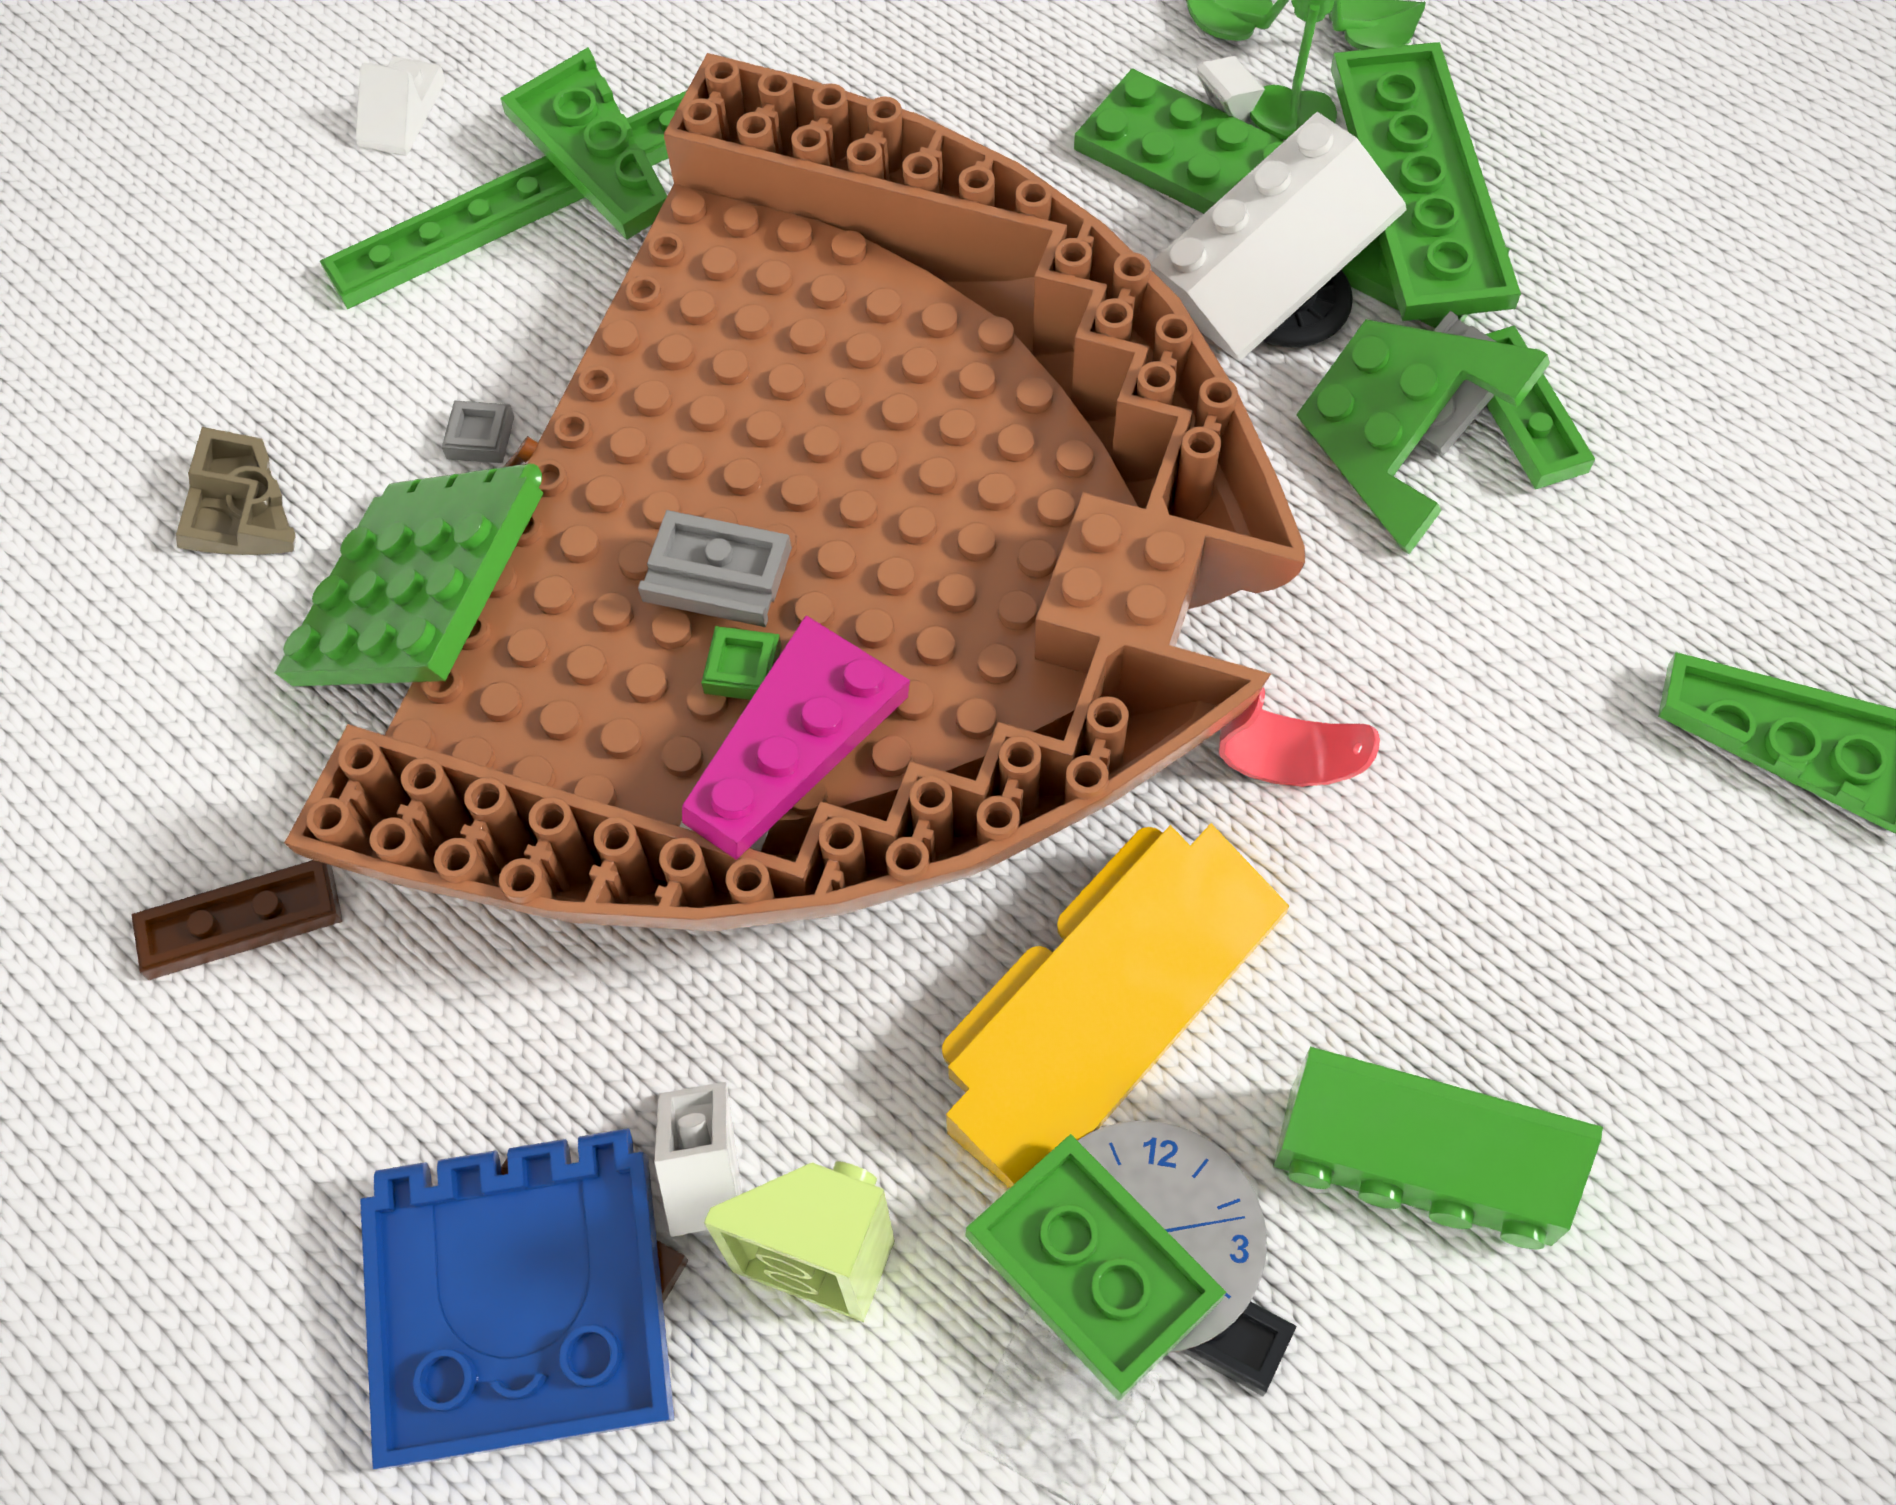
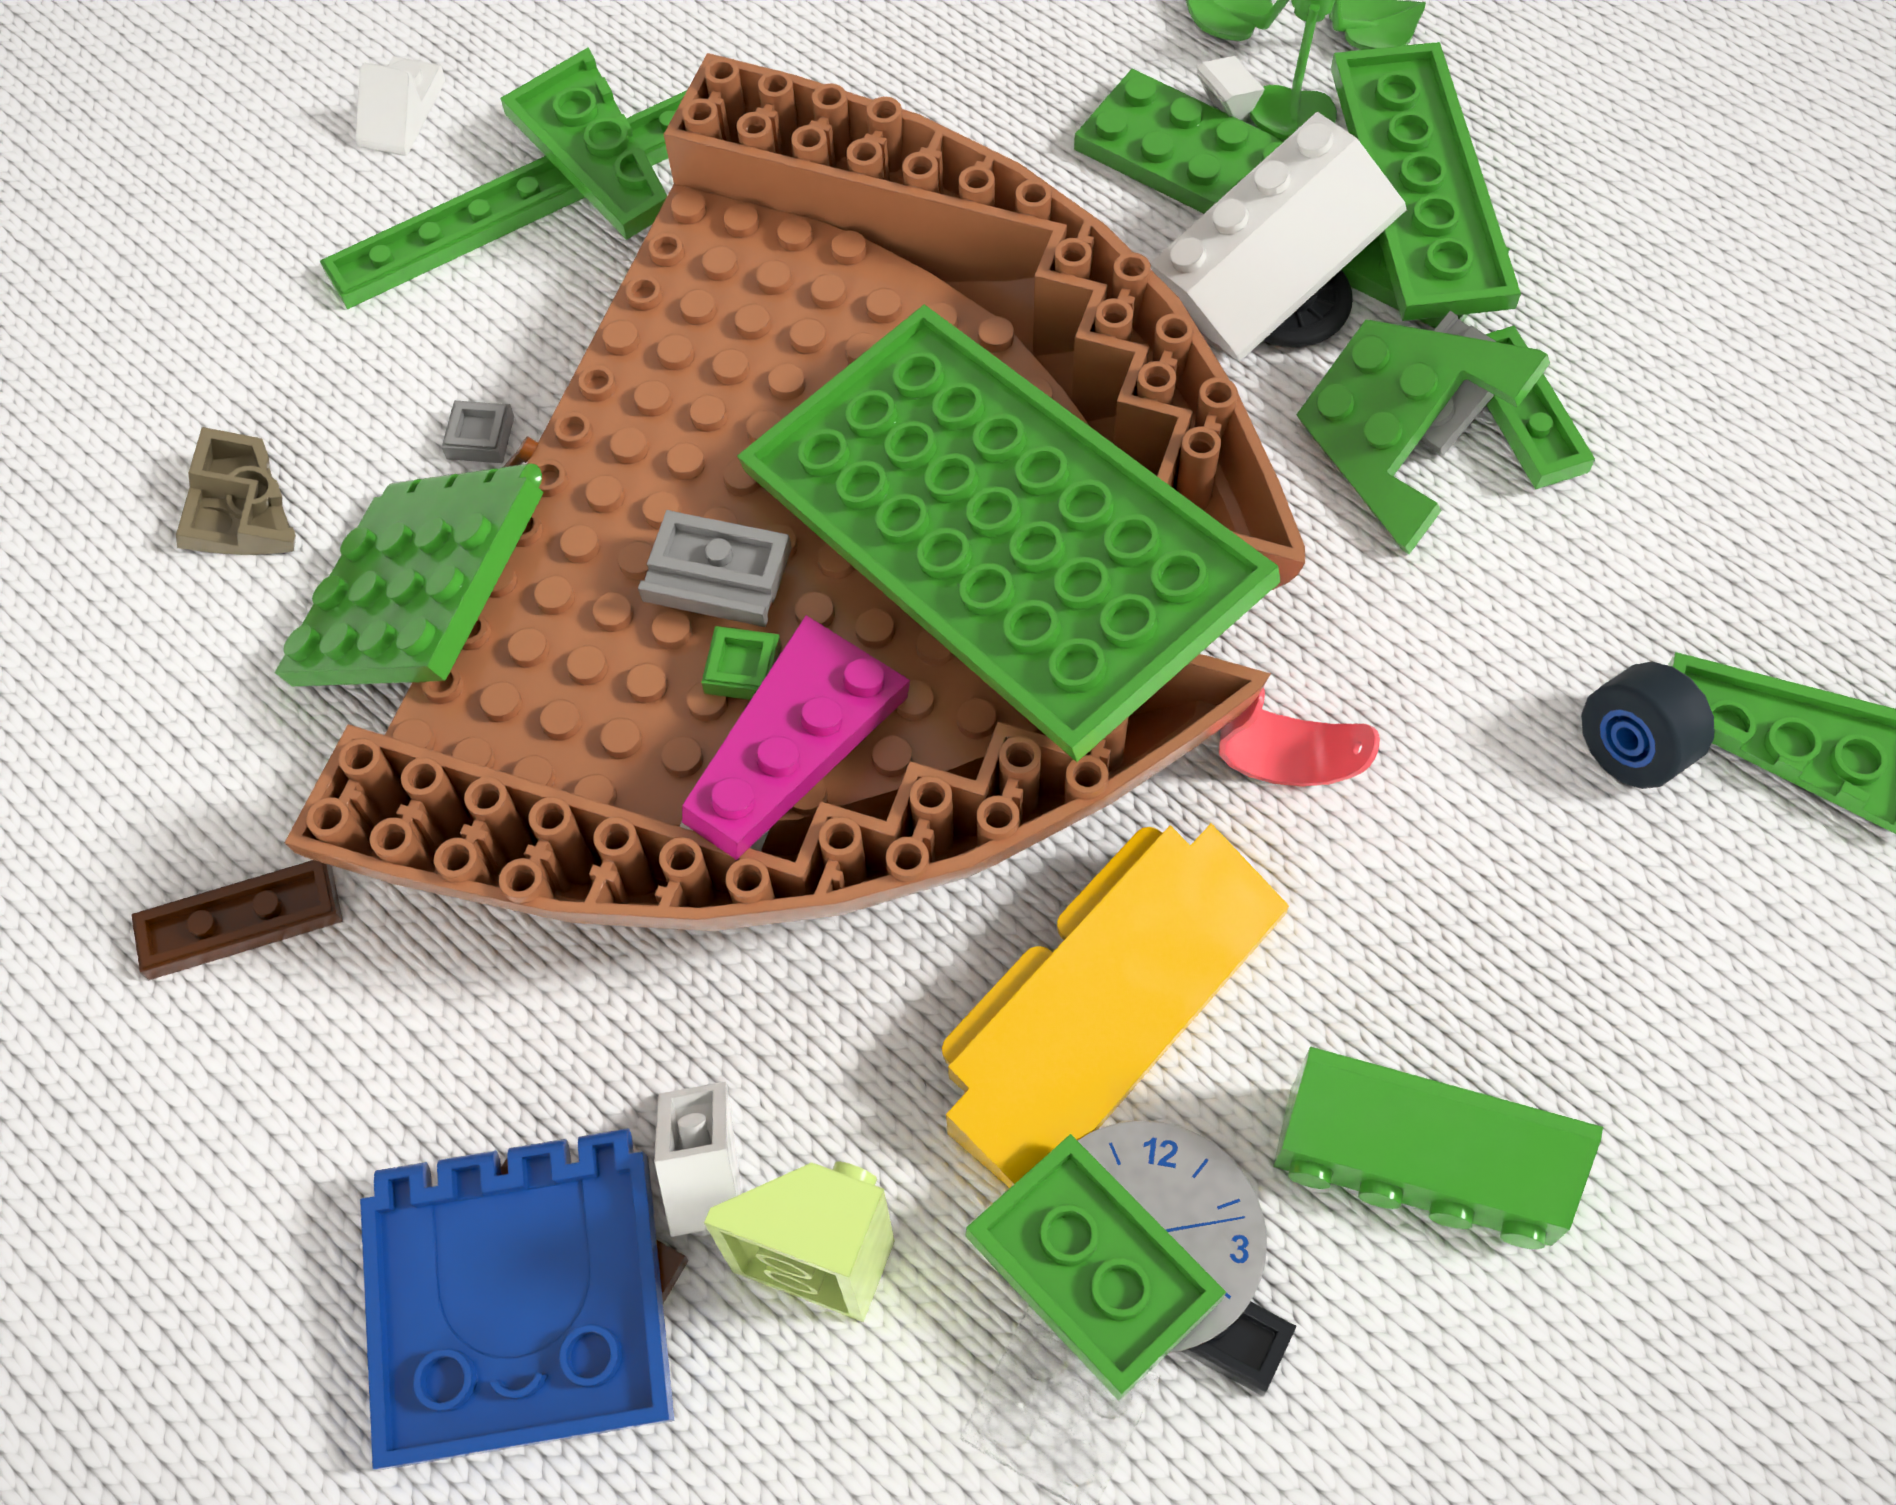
none -> bright green plate [737,304,1281,762]
none -> black wheel [1581,661,1714,789]

